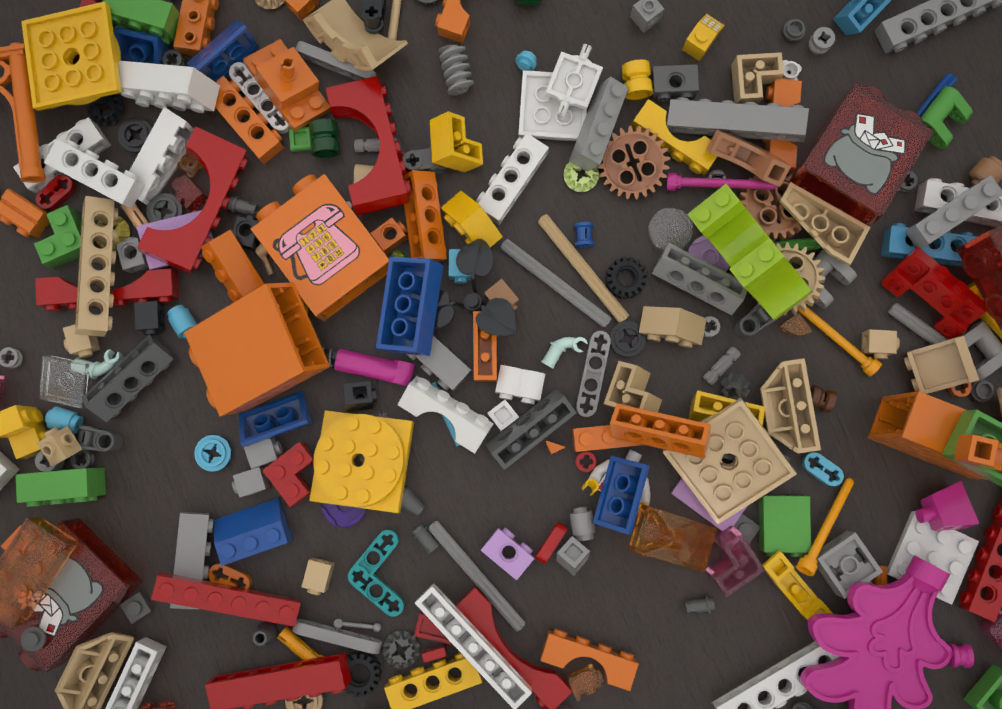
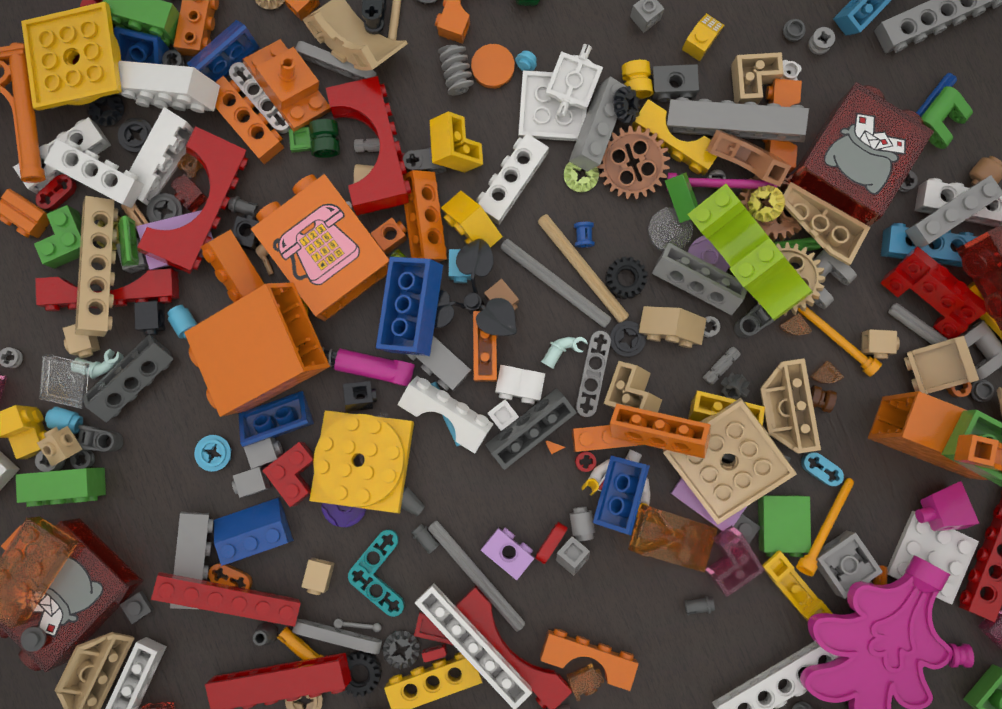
none -> bright green slope [118,216,139,267]
none -> orange tile [471,44,515,89]
none -> black gear [613,86,641,123]
none -> bright green slope [665,173,698,223]
none -> light yellow gear [747,185,785,222]
none -> clear orange tile [810,361,844,384]

